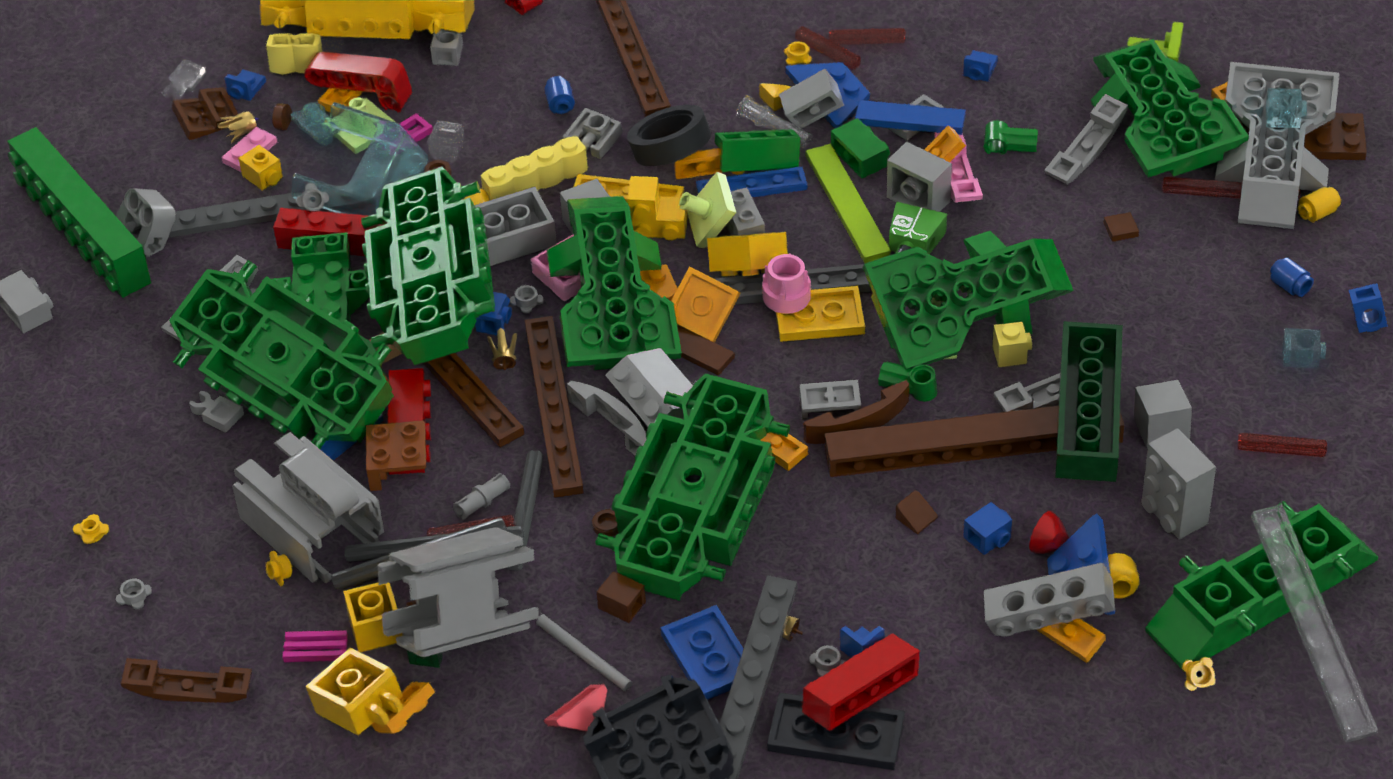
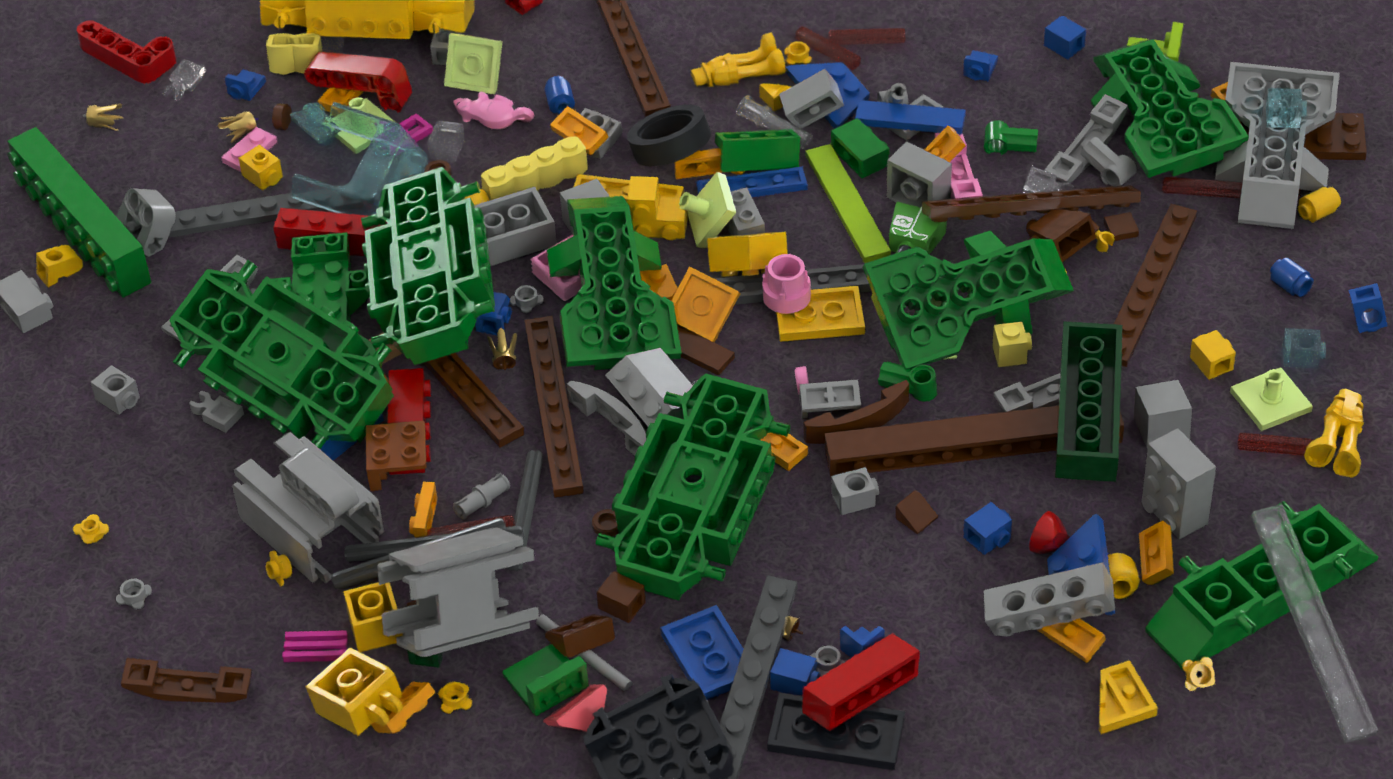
reddish brown slope [172,87,238,140] -> none
light grey plate [296,183,329,211] -> none
none -> yellow leg [36,245,83,288]
none -> red beam [77,21,177,83]
none -> pearl gold piece [83,104,123,130]
none -> light grey brick [91,365,140,415]
none -> light orange plate [409,482,438,538]
none -> yellow plate [438,682,472,714]
none -> yellowish green tile [444,33,502,94]
none -> bright pink animal [453,92,534,130]
none -> green bracket [503,644,589,716]
none -> reddish brown slope [544,614,615,658]
none -> light orange plate [550,106,609,156]
none -> yellow piece [691,33,786,87]
none -> blue brick [770,648,821,696]
none -> bright pink tile [795,366,809,395]
none -> light grey brick [831,467,879,515]
none -> light grey pin [877,83,909,105]
none -> reddish brown plate [922,185,1141,222]
none -> clear plate [1022,166,1074,193]
none -> reddish brown torso [1026,209,1114,273]
none -> blue panel [1044,16,1086,59]
none -> light grey piece [1080,137,1137,186]
none -> yellow wing [1099,660,1158,734]
none -> reddish brown plate [1114,203,1197,367]
none -> light orange plate [1139,520,1174,585]
none -> yellow brick [1190,330,1236,380]
none -> yellowish green tile [1230,367,1313,431]
none -> yellow piece [1304,389,1364,478]

